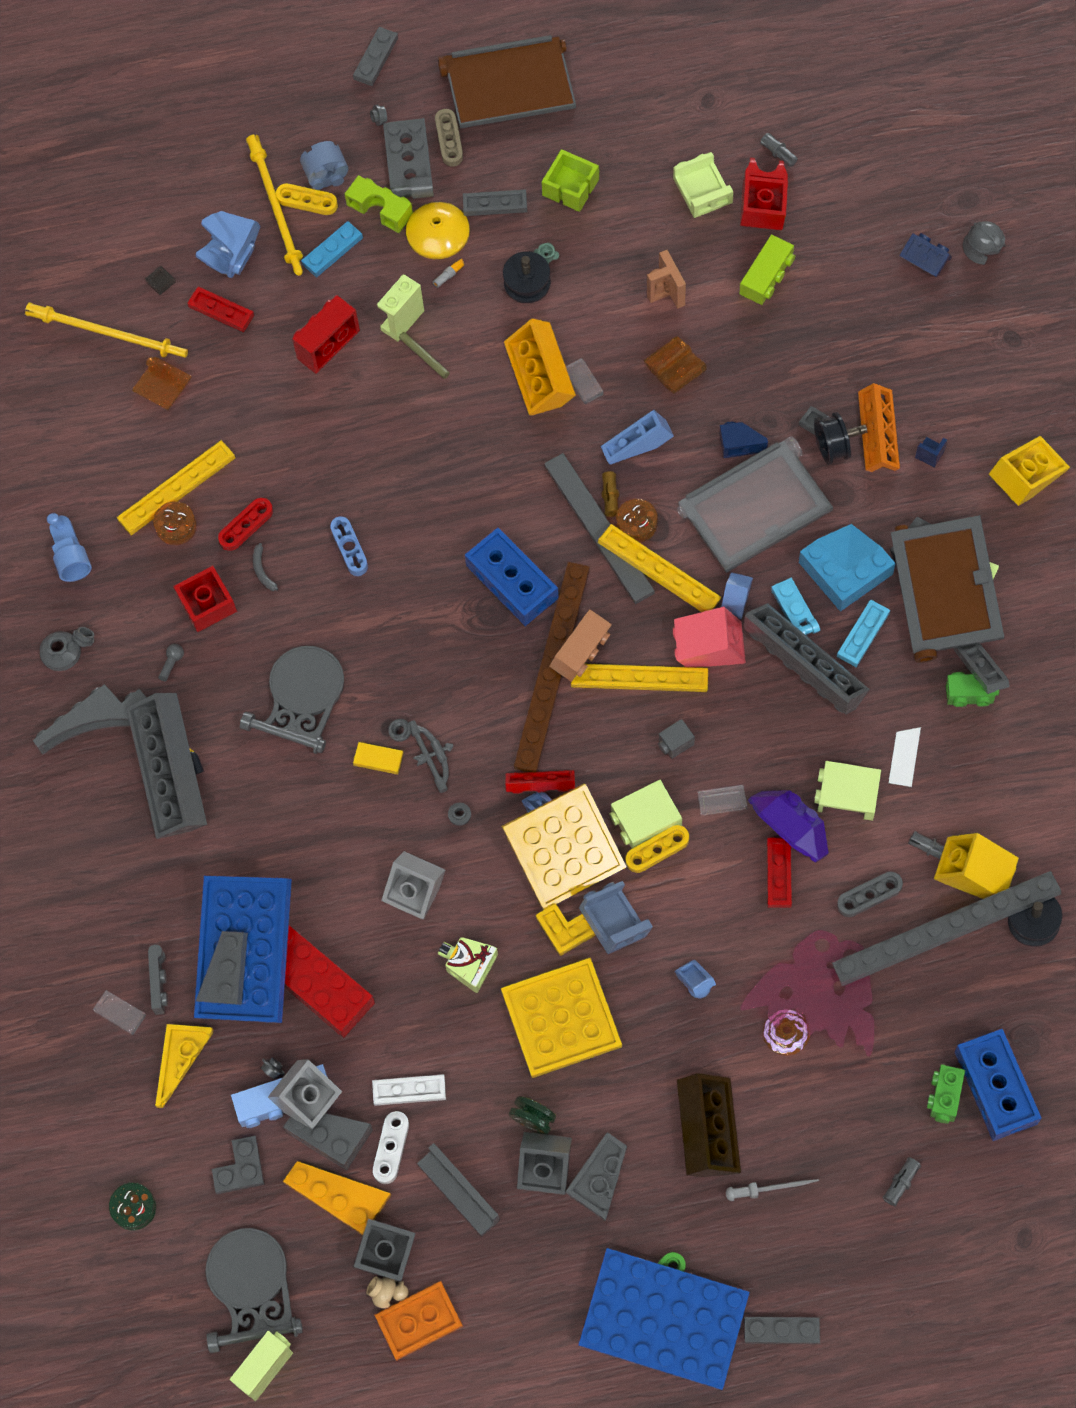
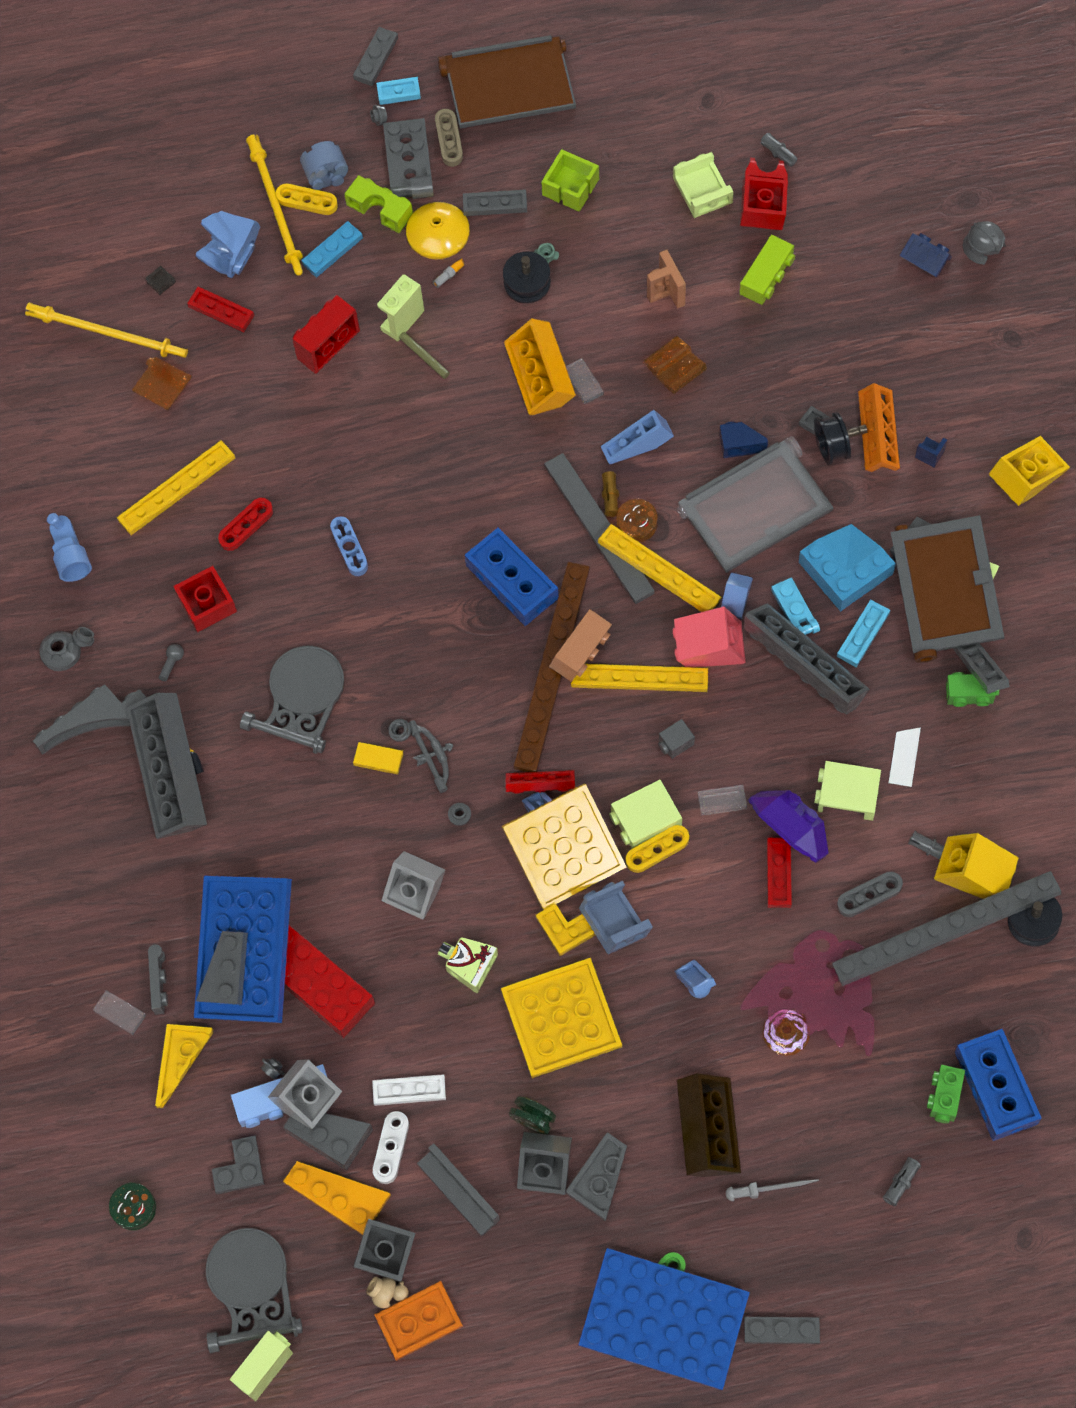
clear orange head [153,501,197,545] -> none
dark grey piece [253,543,279,591] -> none
none -> medium azure plate [376,77,421,105]

